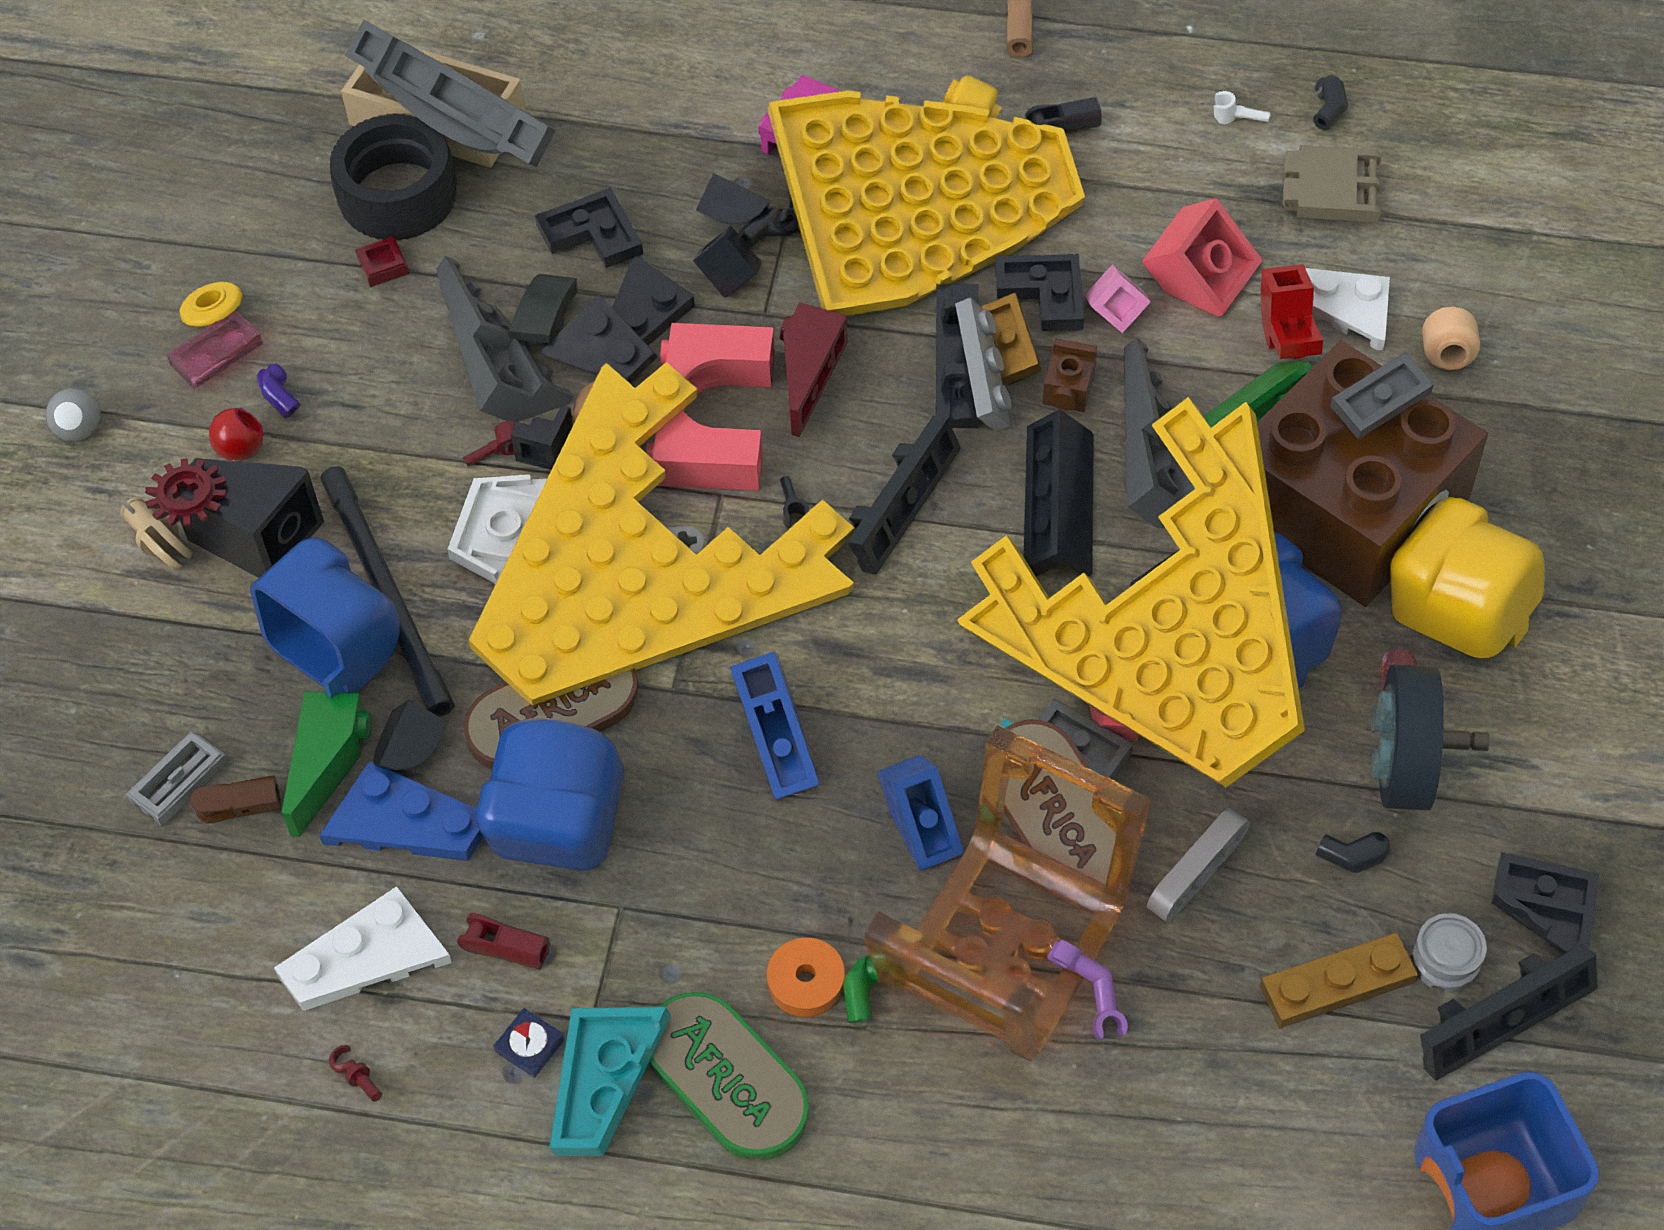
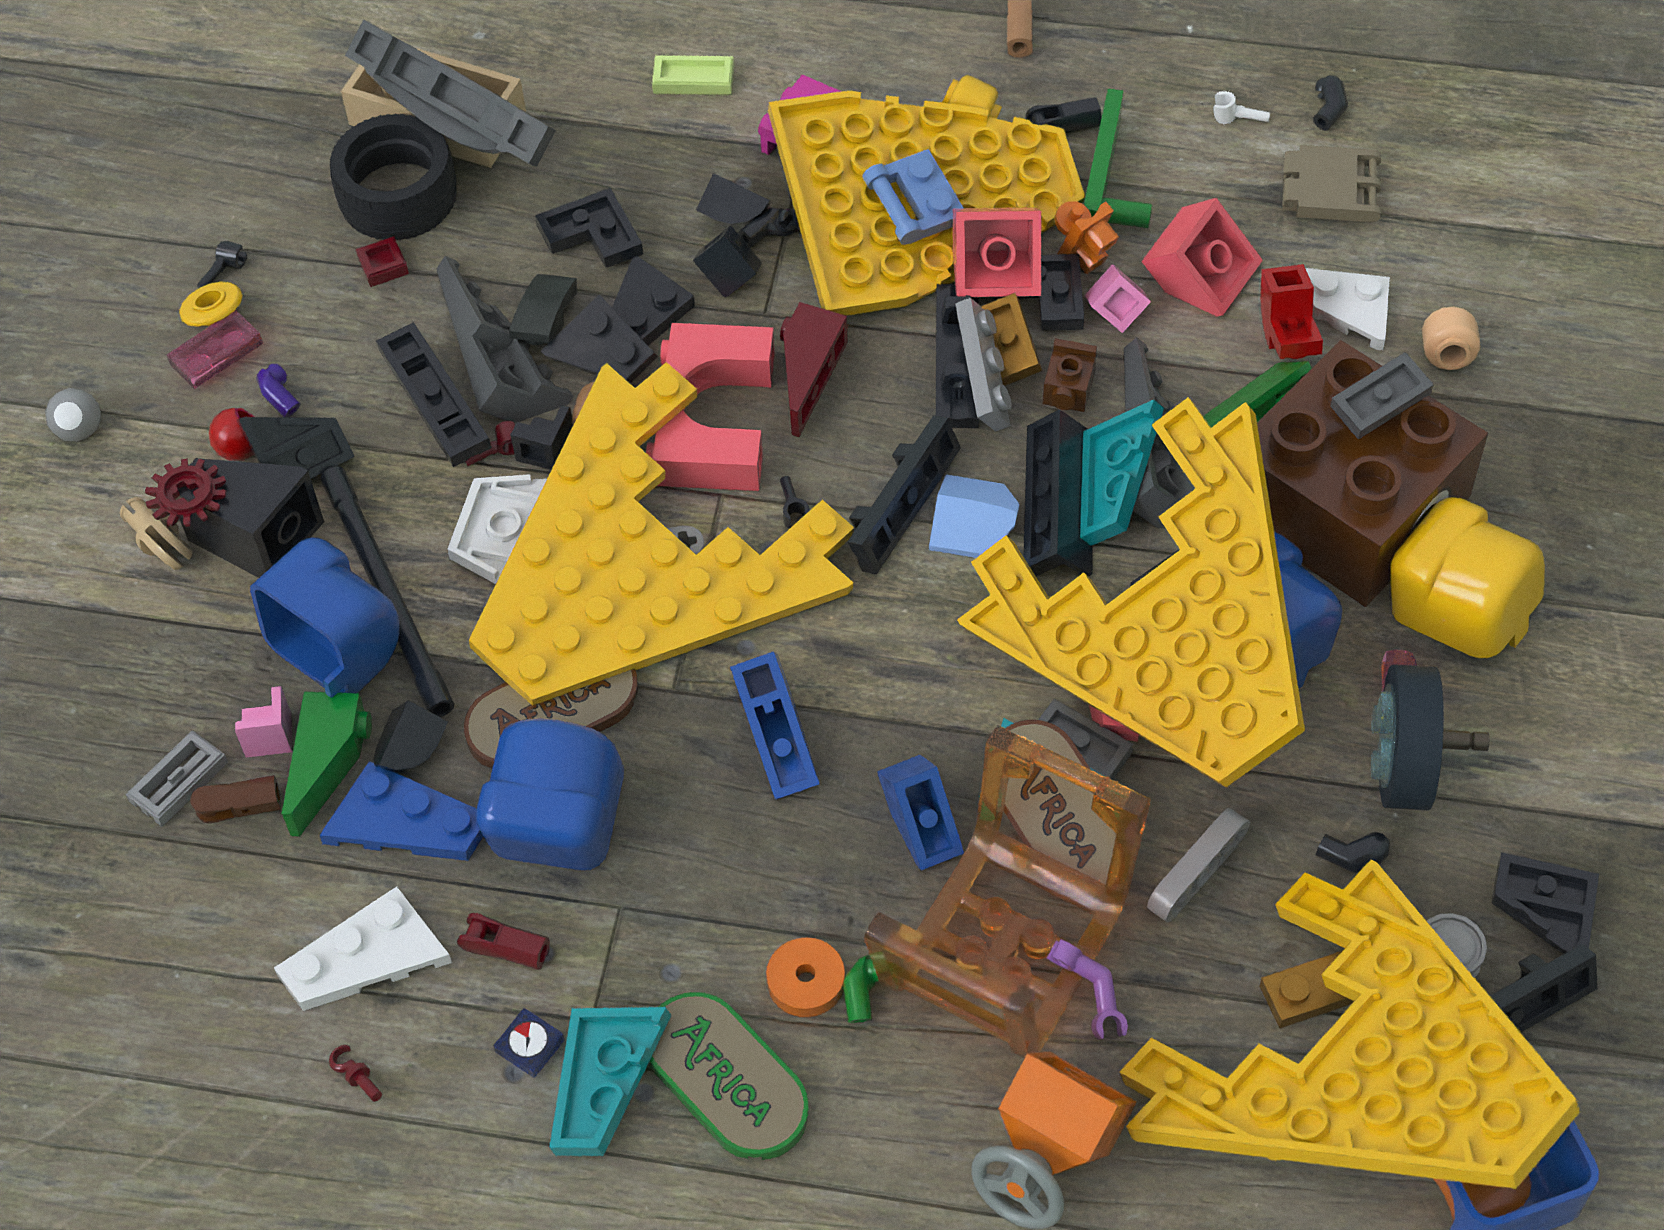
none -> black hand [197,241,247,288]
none -> bright pink panel [235,686,292,758]
none -> black wing [237,417,355,478]
none -> black hinge [376,322,492,467]
none -> yellowish green tile [652,55,734,95]
none -> medium blue plate [862,149,964,245]
none -> light blue slope [929,475,1020,558]
none -> coral slope [953,207,1041,297]
none -> orange piece [971,1051,1137,1230]
none -> orange hips [1054,201,1119,274]
none -> teal wing [1080,399,1164,546]
none -> green piece [1084,88,1152,229]
none -> yellow wing [1119,860,1580,1189]

